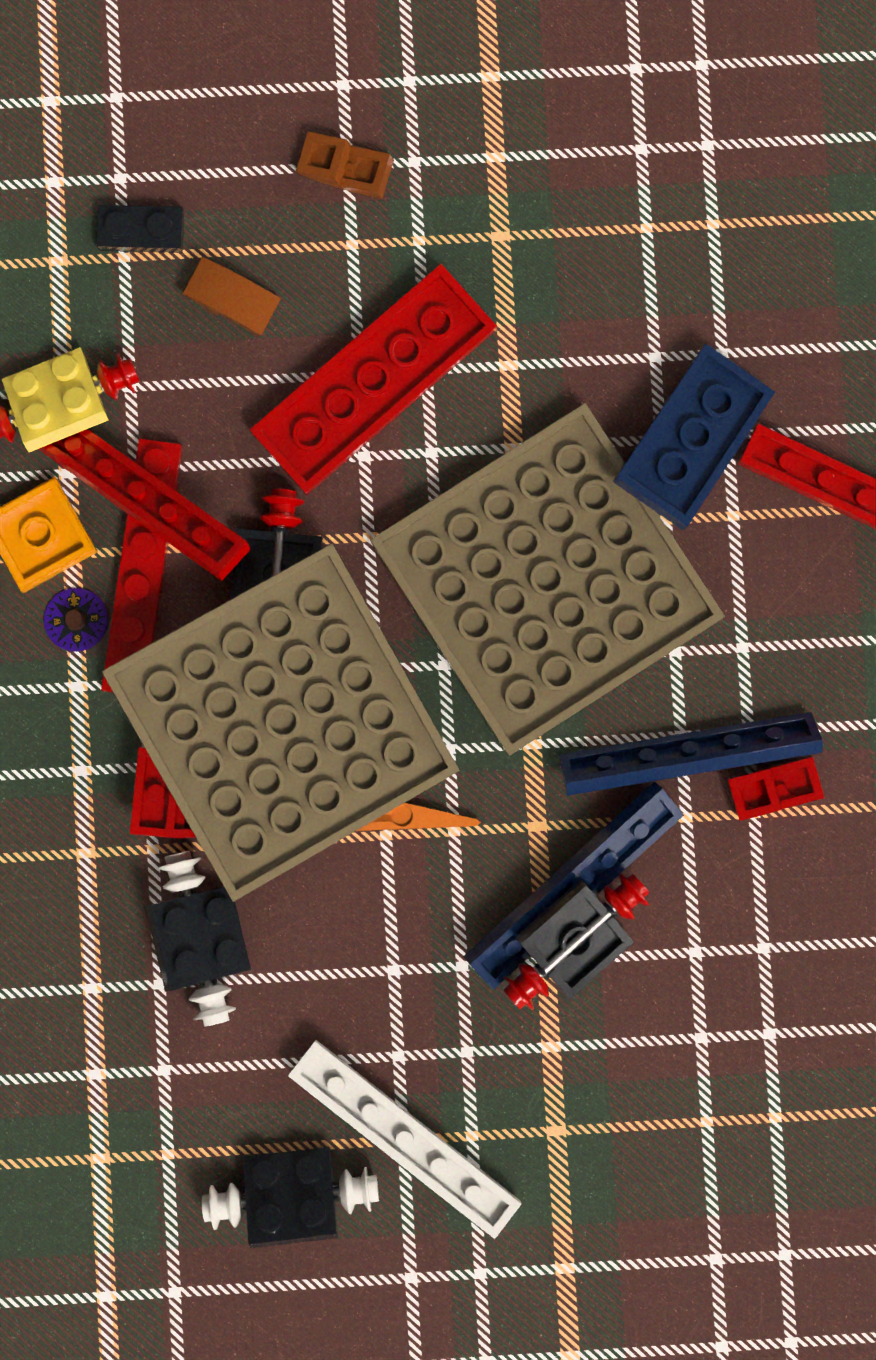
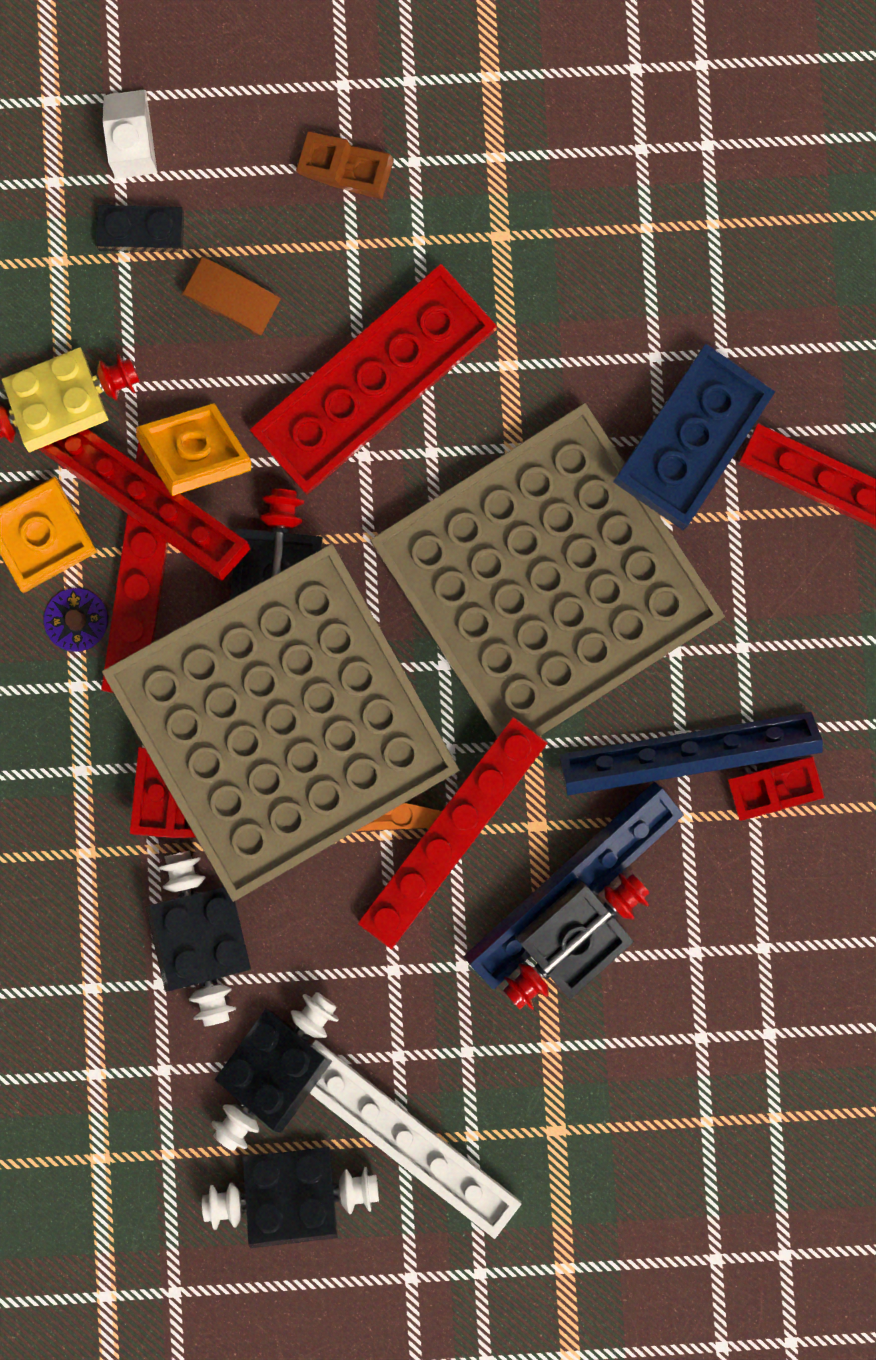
none -> white slope [103,90,157,179]
none -> light orange tile [136,403,251,496]
none -> black plate [211,992,339,1151]
none -> red plate [357,717,548,950]

